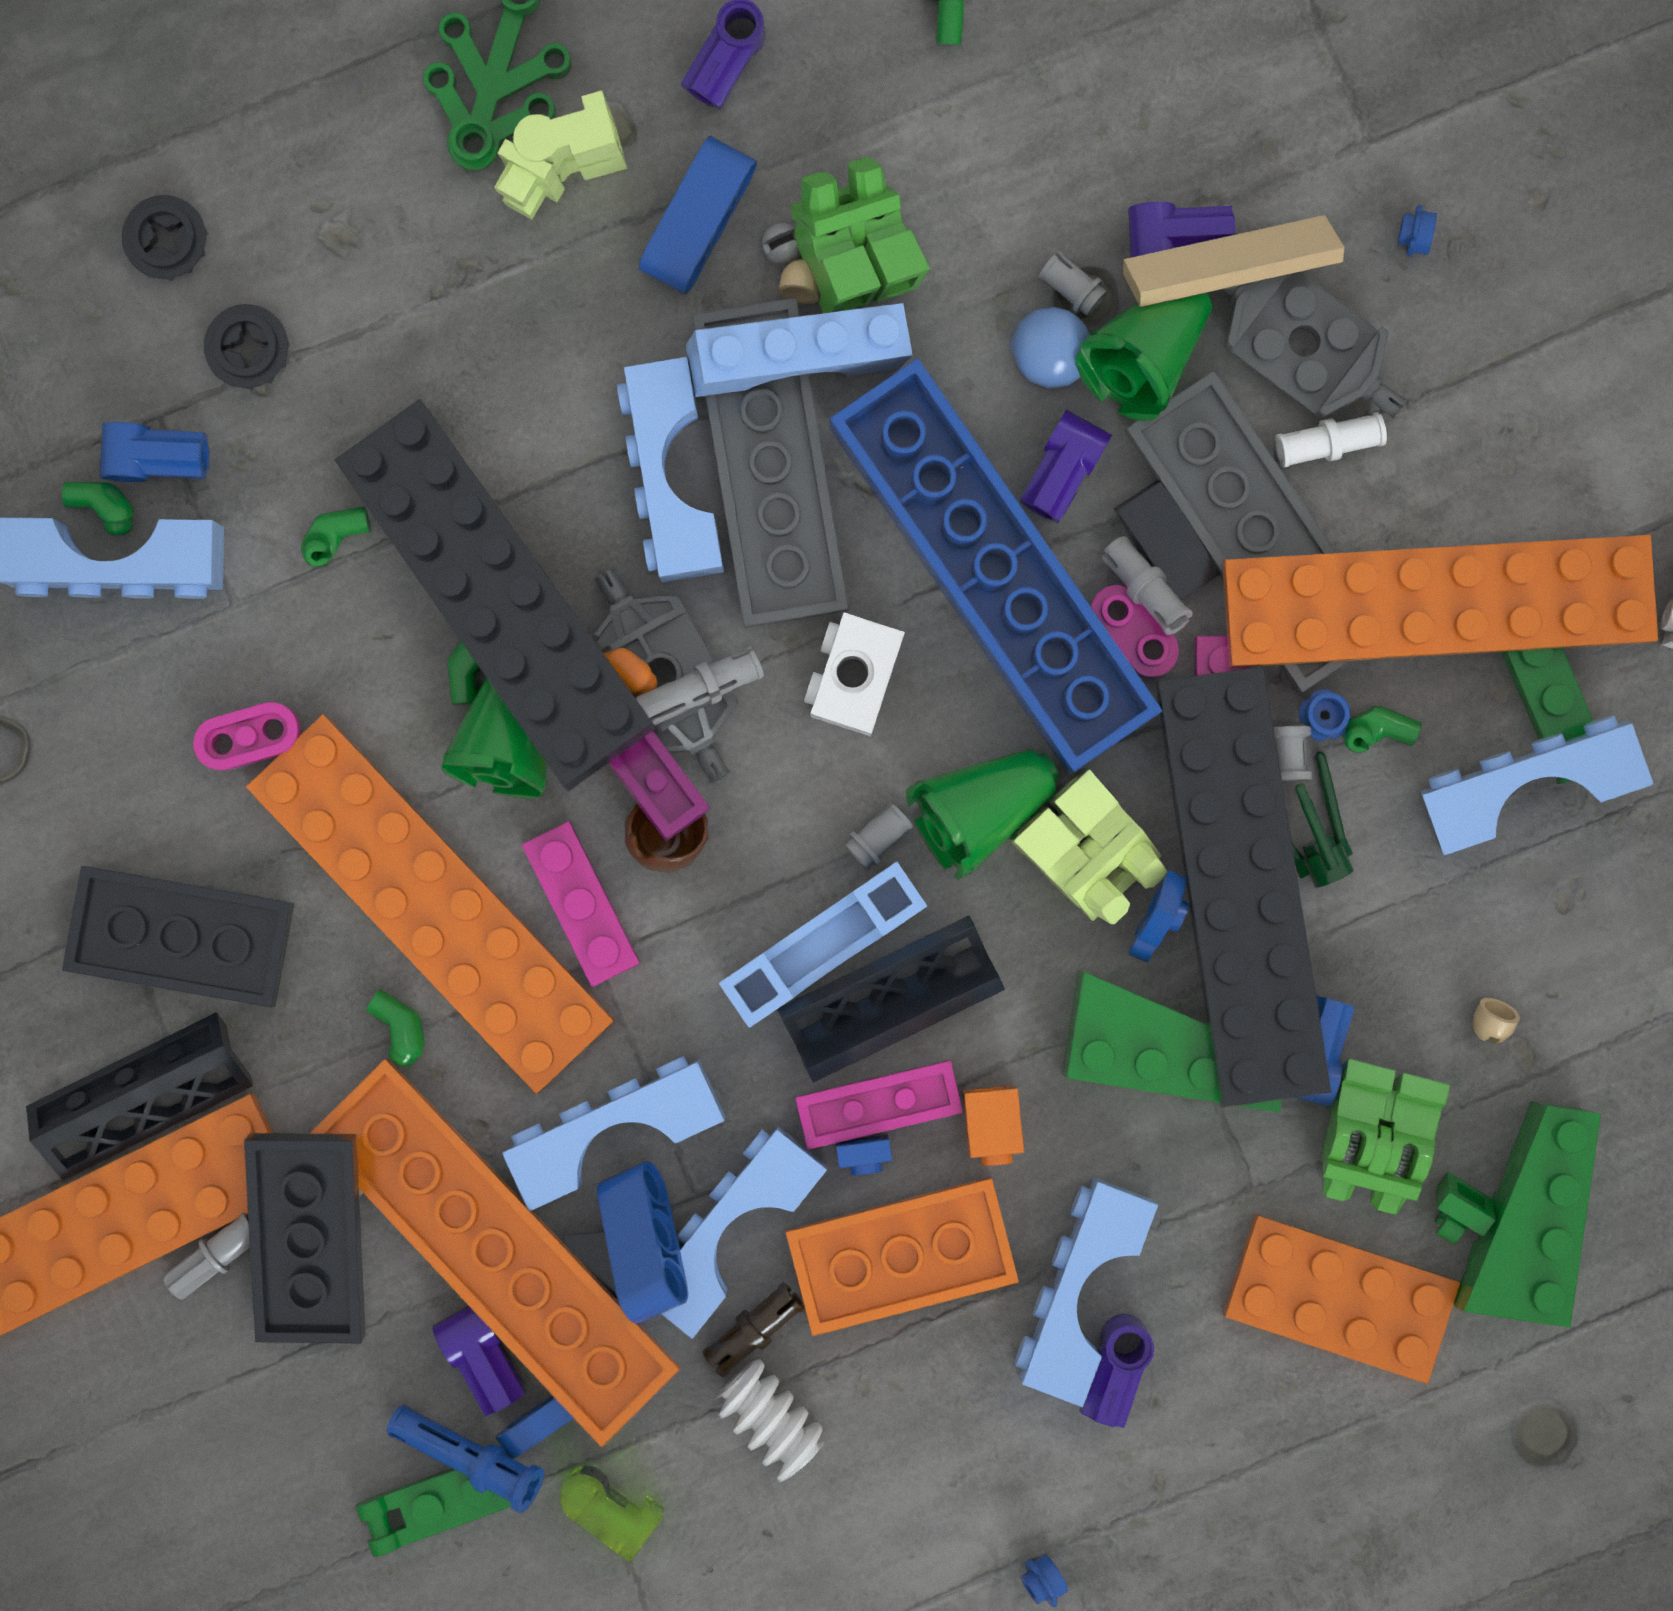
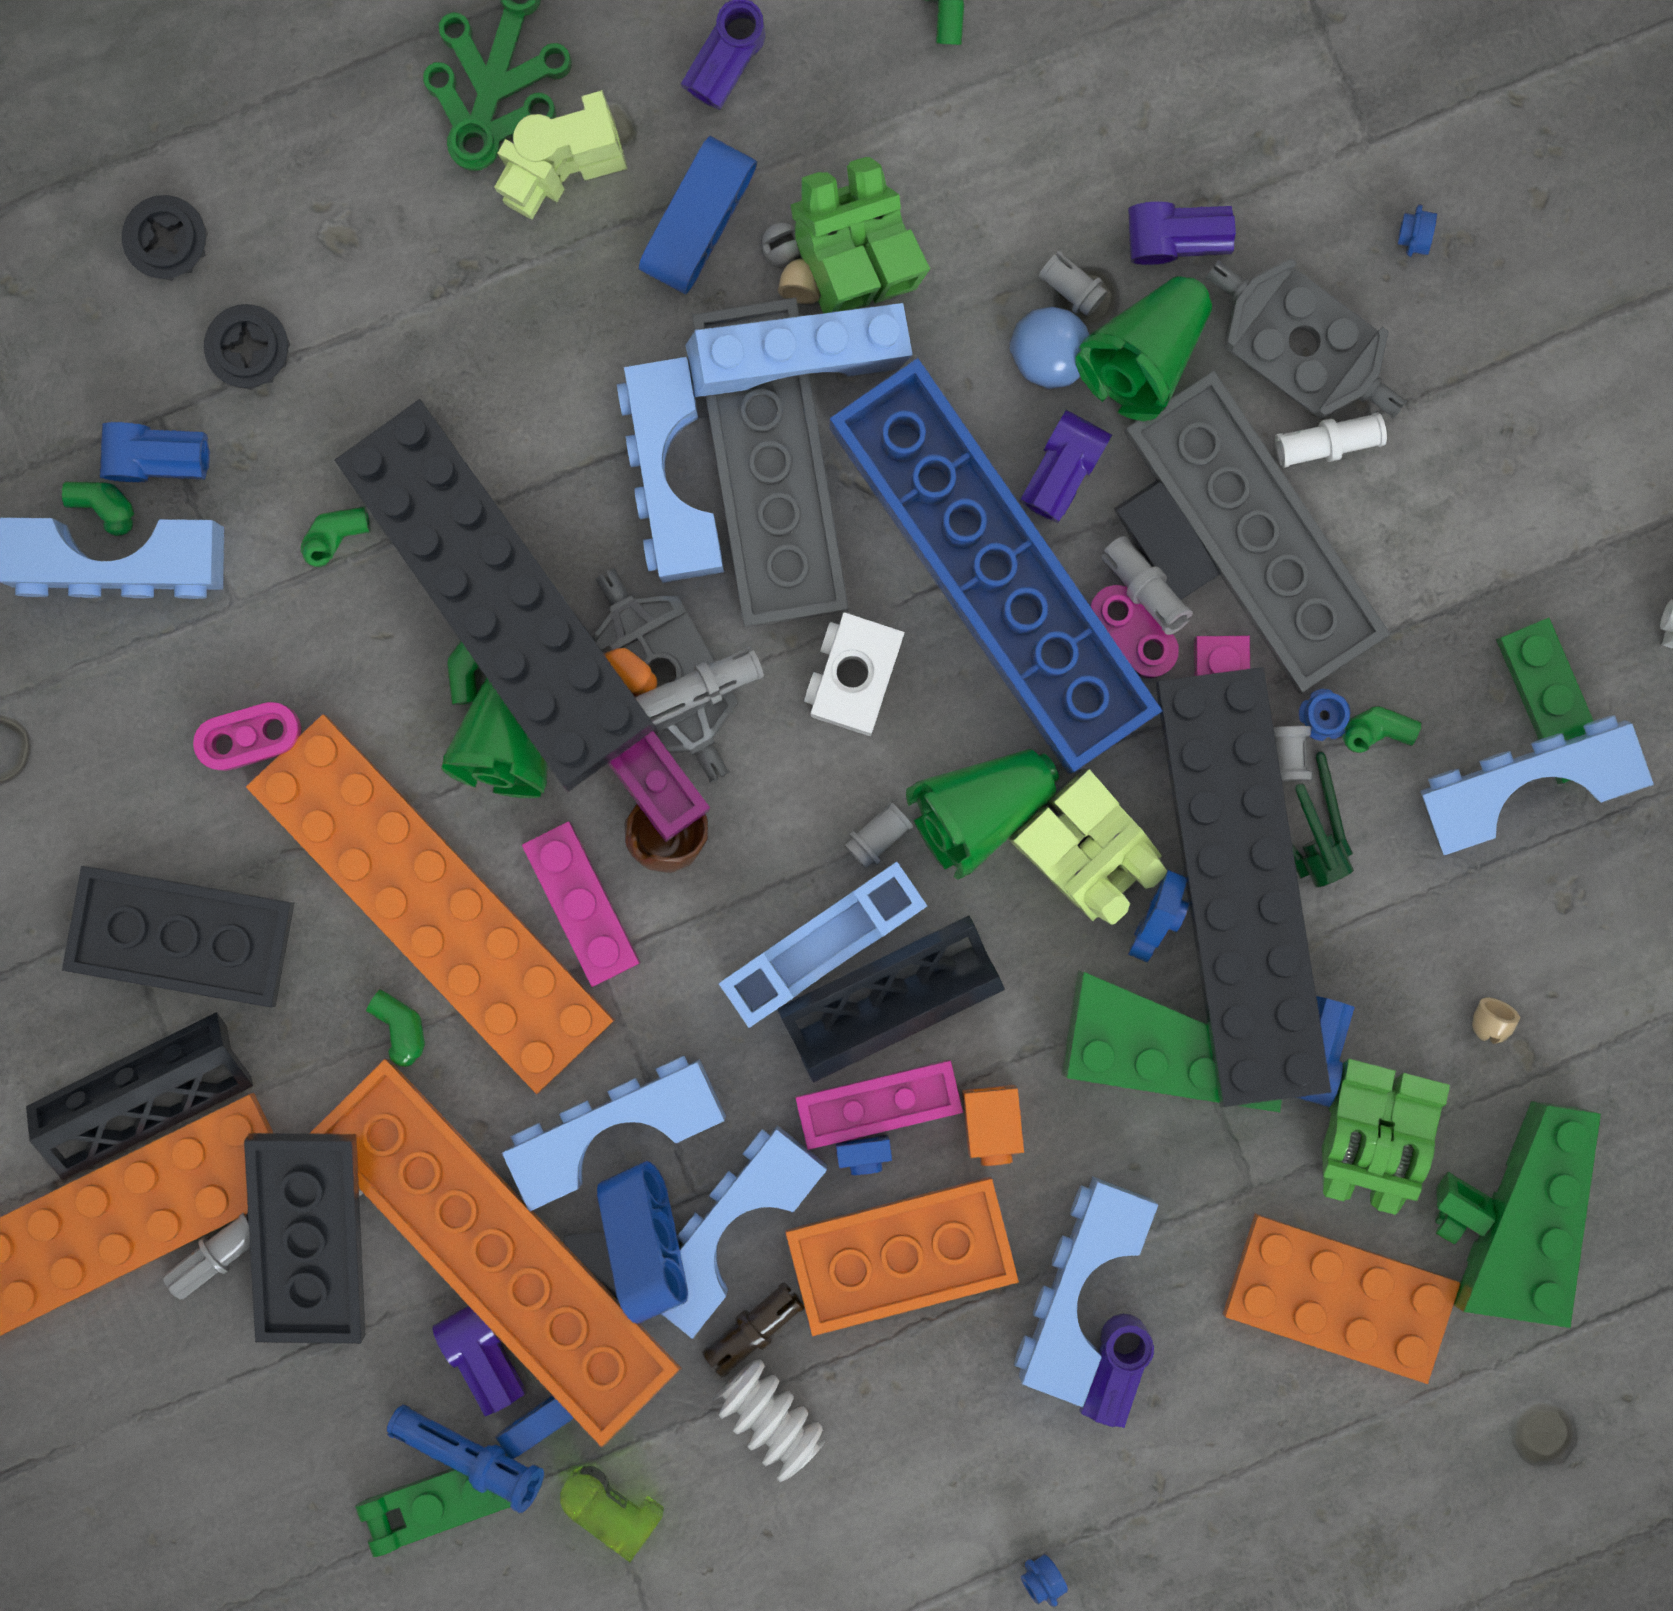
tan tile [1123,215,1344,307] -> none
orange plate [1222,535,1658,668] -> none

